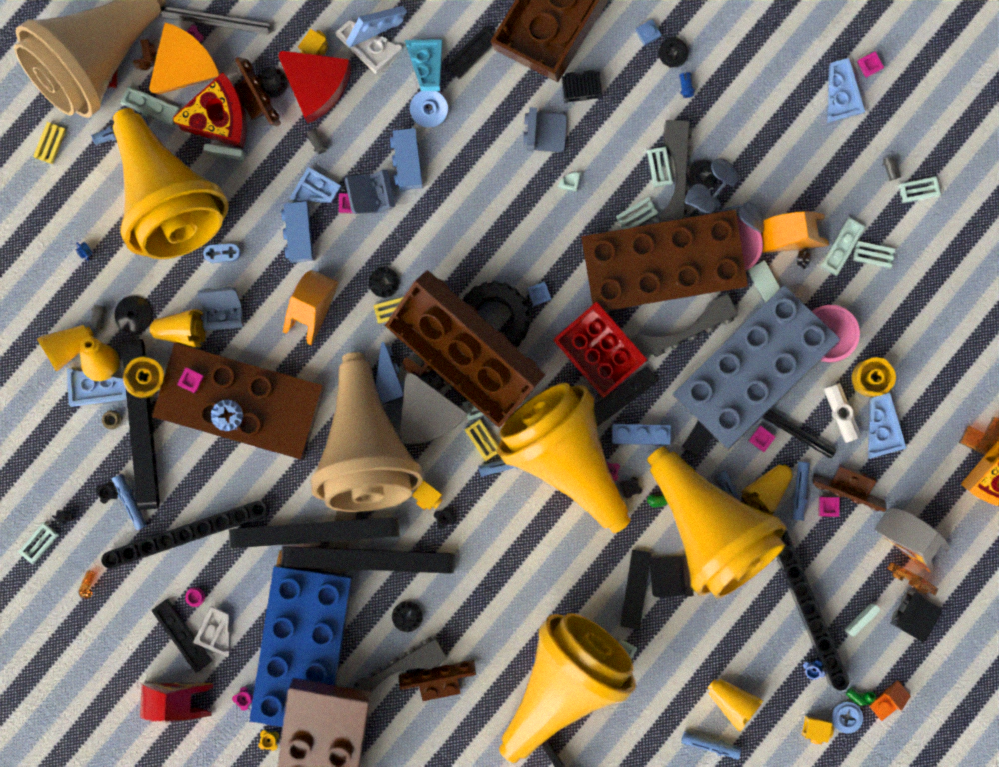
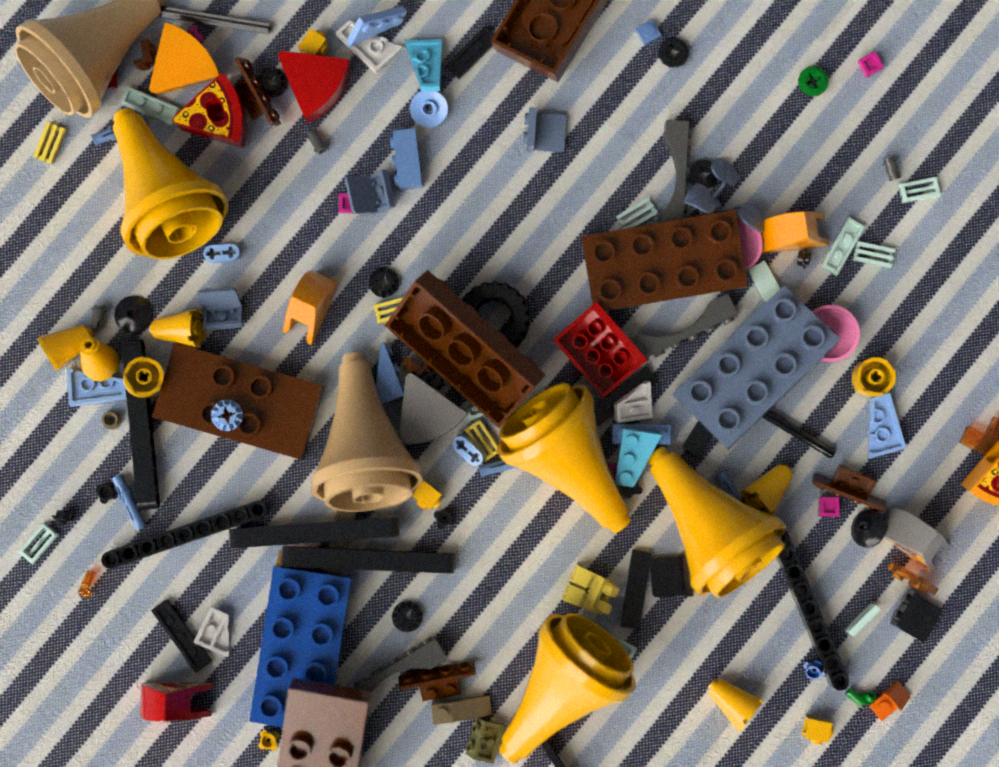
blue plate [75,242,93,261] -> none
dark pink plate [177,368,205,394] -> none
dark pink plate [185,587,205,607] -> none
light aqua tile [203,144,245,161] -> none
dark pink plate [232,687,253,711] -> none
medium blue brick [281,201,314,263] -> none
light blue wing [290,167,341,203] -> none
medium blue plate [527,282,551,307] -> none
light aqua tile [558,172,581,192] -> none
black brick [561,70,602,103] -> none
light aqua tile [647,147,673,188] -> none
green arm [647,494,668,508] -> none
blue pin [679,72,695,98] -> none
medium blue pin [681,731,741,760] -> none
dark pink plate [748,425,776,452] -> none
medium blue pin [792,462,810,521] -> none
white piece [824,383,861,443] -> none
light blue wing [827,58,865,123] -> none
light blue gear [832,702,863,733] -> none
none -> dark tan slope [431,695,492,725]
none -> light blue beam [453,434,486,466]
none -> olive bracket [466,717,504,763]
none -> light yellow hips [562,564,619,615]
none -> white wing [614,380,653,423]
none -> medium azure wing [614,427,662,487]
none -> green gear [798,66,829,97]
none -> black dish [851,509,887,548]

